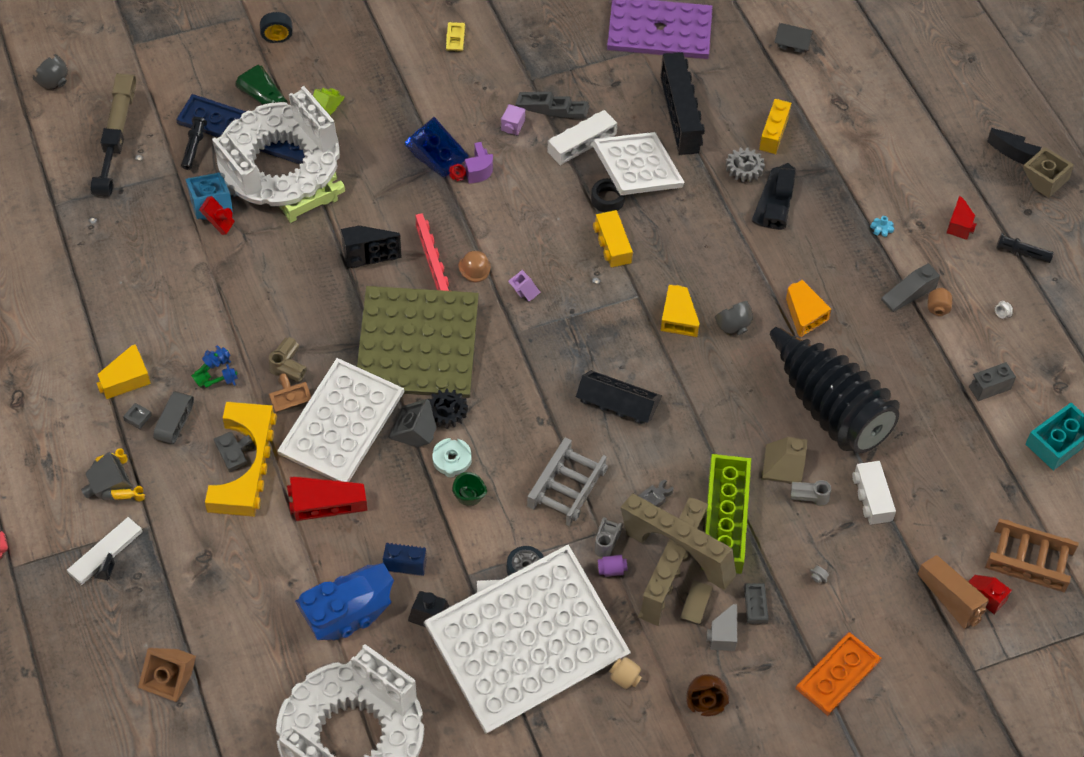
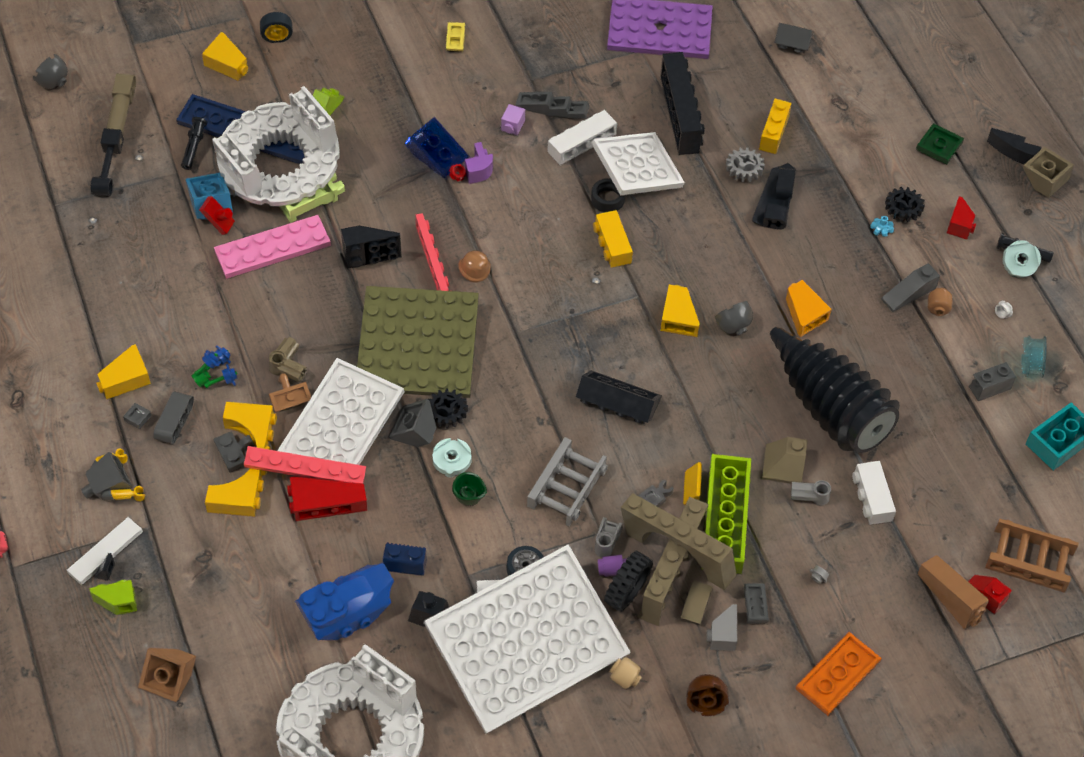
dark green piece [235,64,287,105] -> none
lavender brick [508,270,541,301] -> none
none -> lime slope [90,580,137,615]
none -> yellow slope [202,32,248,81]
none -> bright pink plate [214,215,331,279]
none -> coral plate [244,446,366,483]
none -> black tyre [604,551,653,612]
none -> yellow slope [683,462,702,505]
none -> black gear [885,187,925,222]
none -> dark green plate [916,123,964,165]
none -> light aqua plate [1003,240,1041,278]
none -> clear light blue wheel [1021,335,1047,378]

